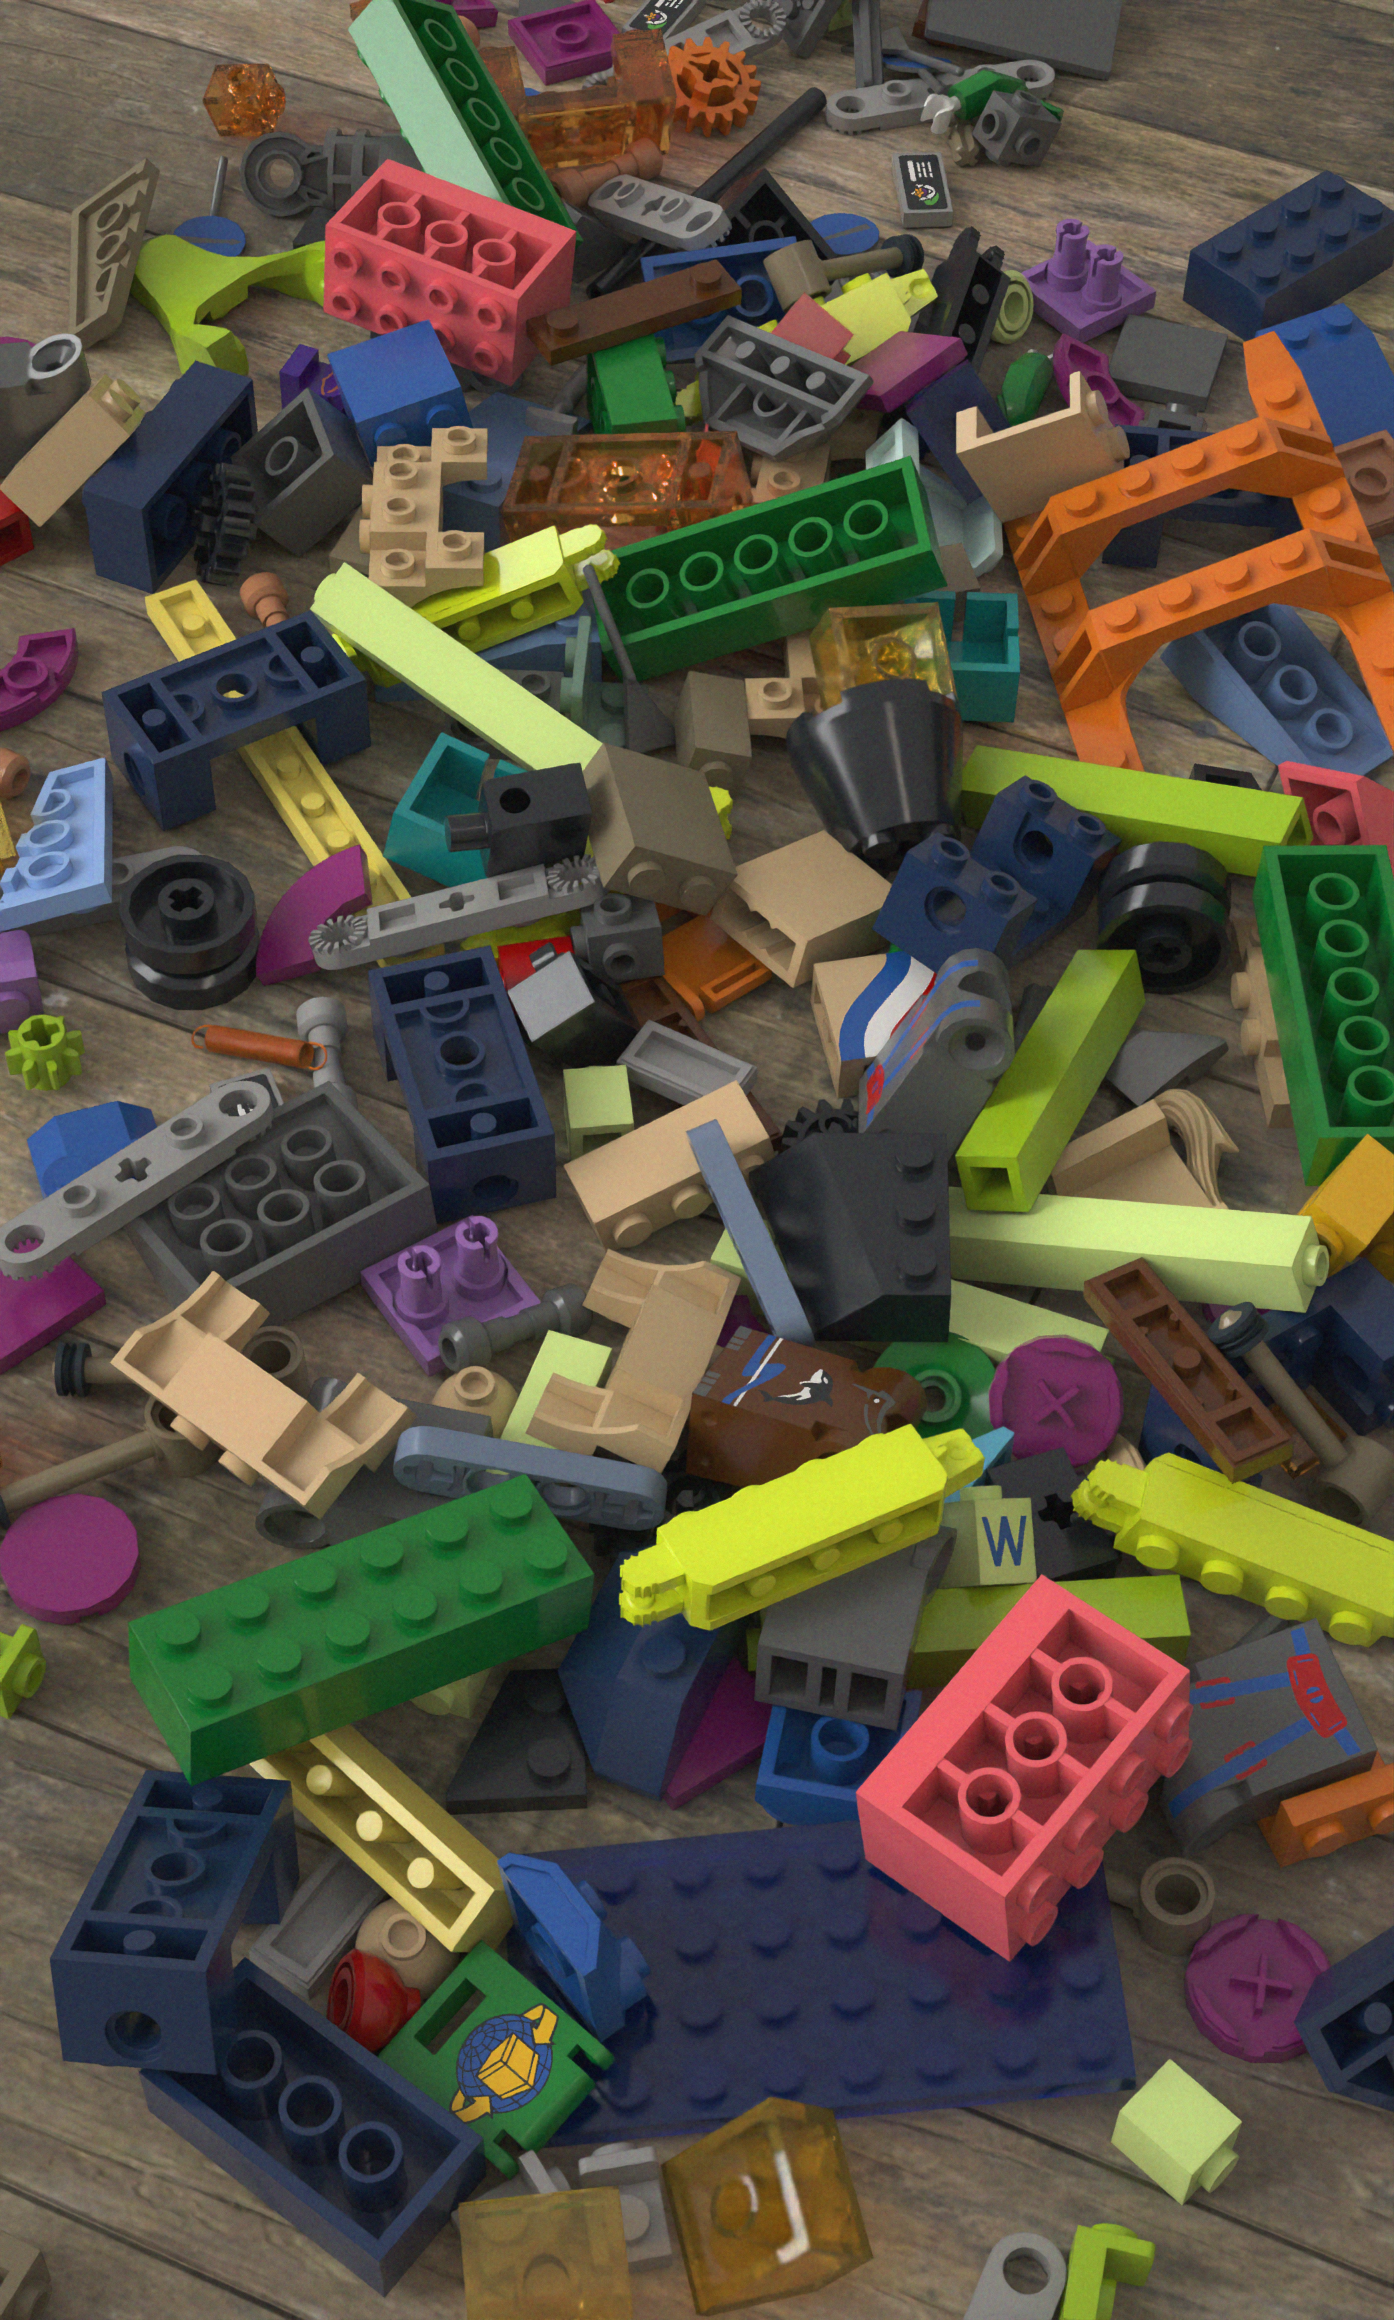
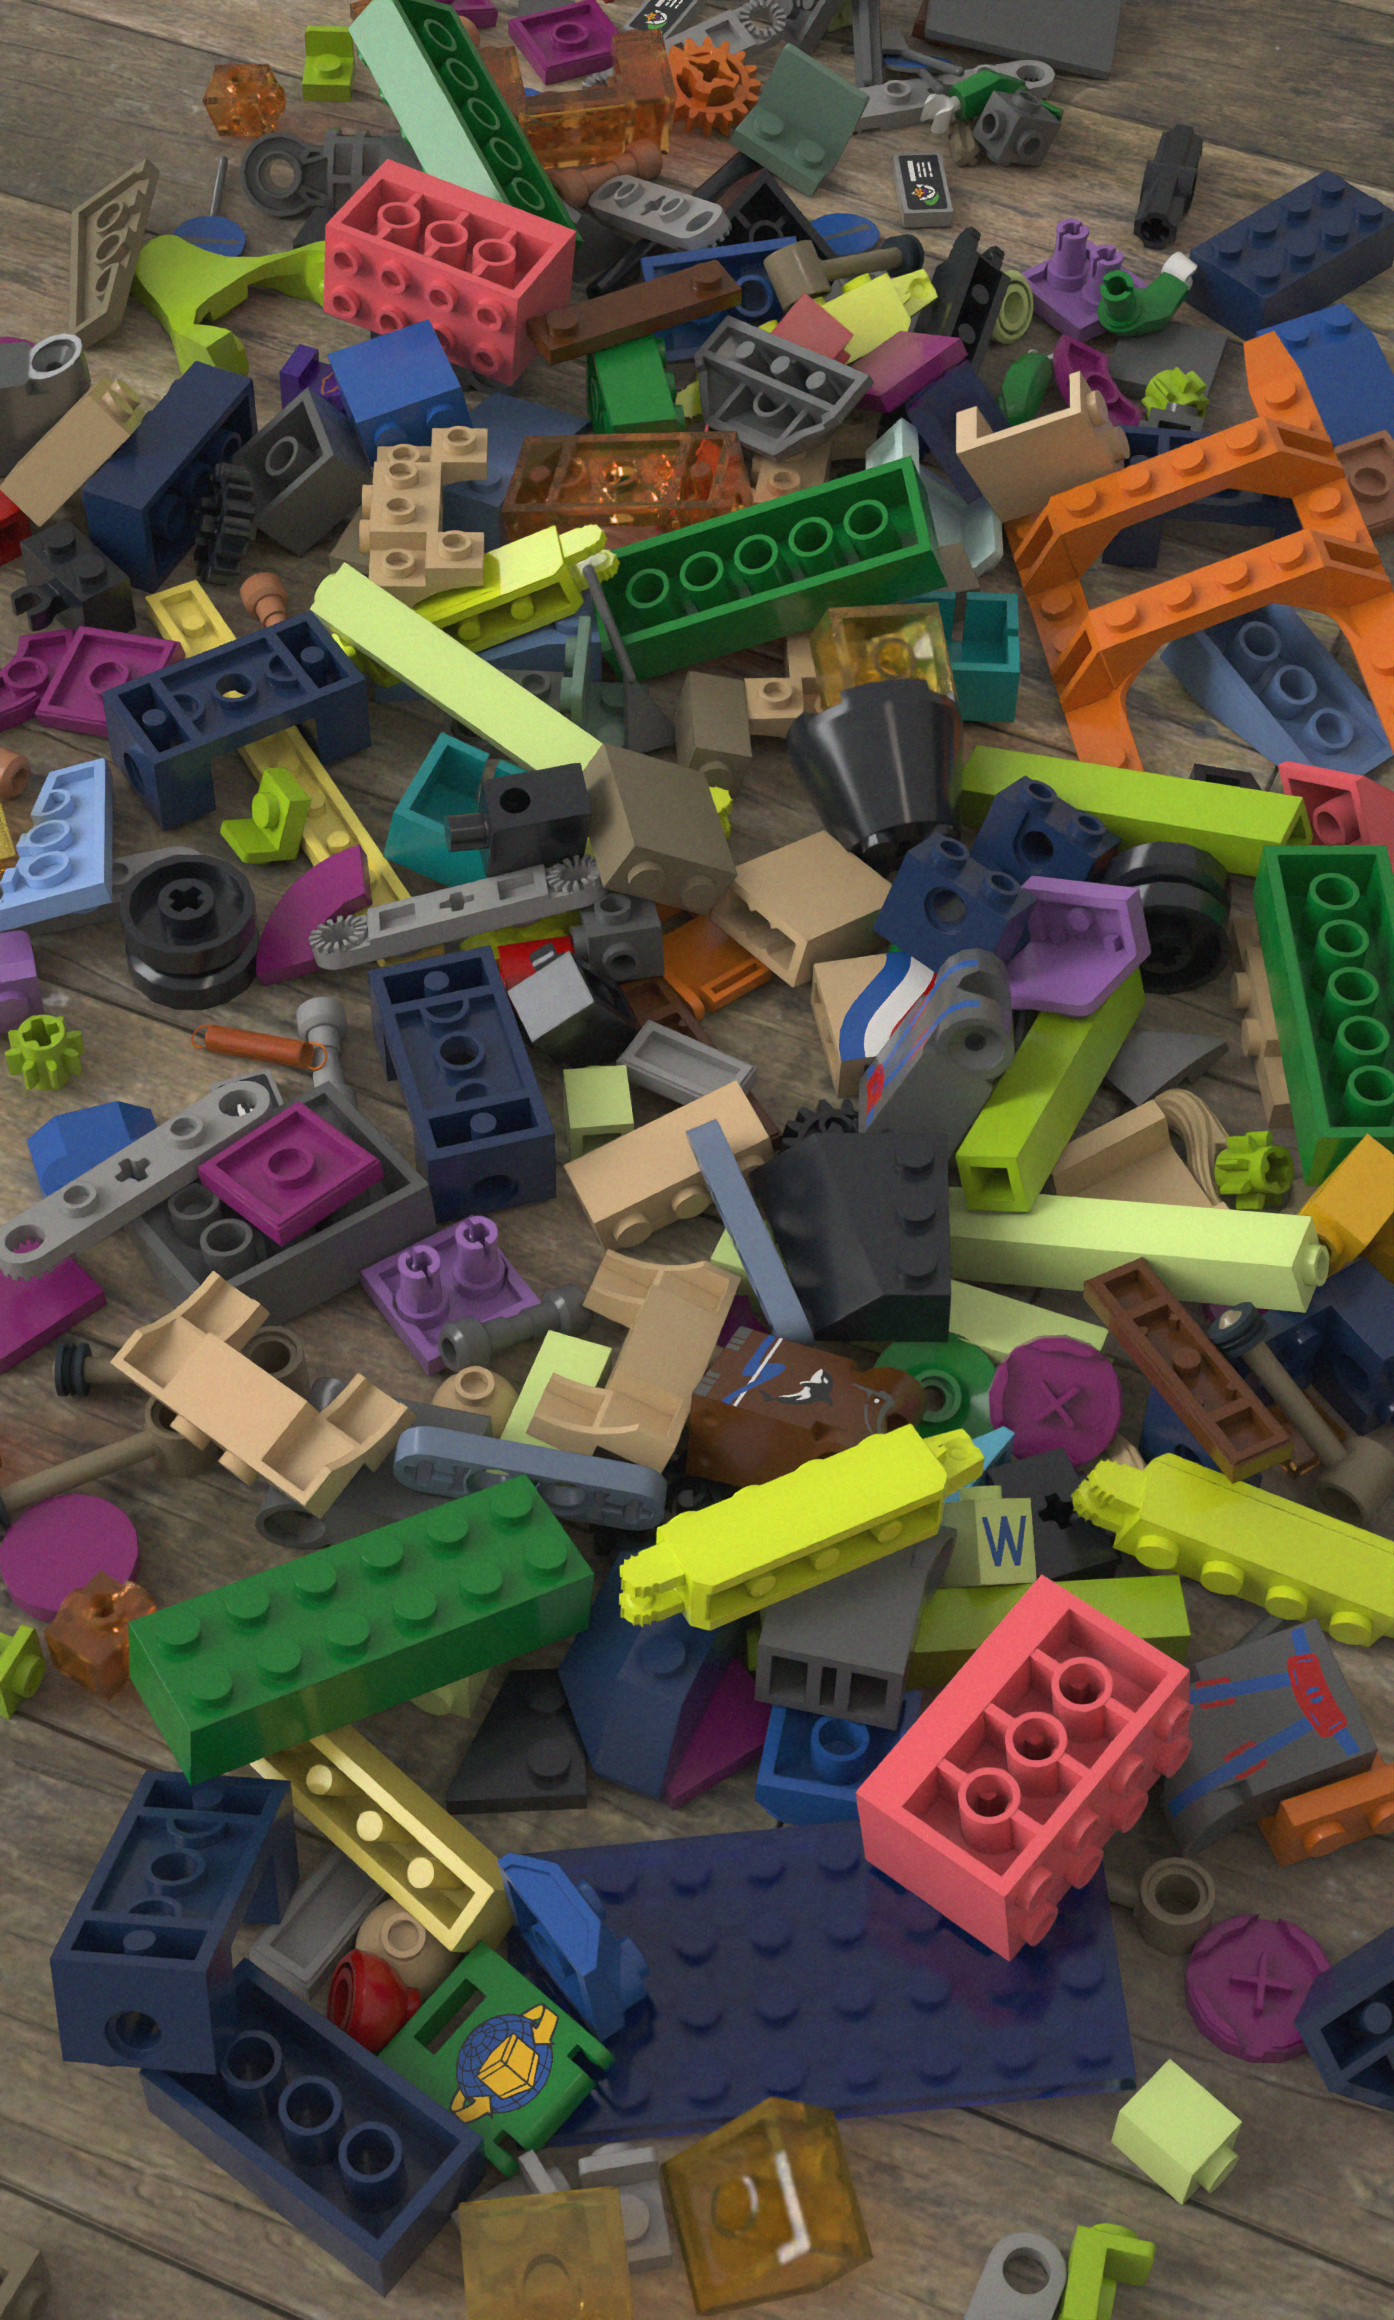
light grey piece [525,365,586,440] -> none
none -> black brick [10,519,137,633]
none -> magenta tile [34,626,186,738]
none -> clear orange brick [44,1570,157,1703]
none -> magenta tile [197,1101,384,1247]
none -> lime bracket [220,767,311,865]
none -> lime bracket [302,25,356,102]
none -> sand green bracket [729,43,870,198]
none -> medium lavender bracket [1006,876,1151,1018]
none -> green arm [1097,252,1197,337]
none -> black piece [1133,124,1203,250]
none -> lime gear [1141,367,1210,420]
none -> lime gear [1214,1131,1295,1210]

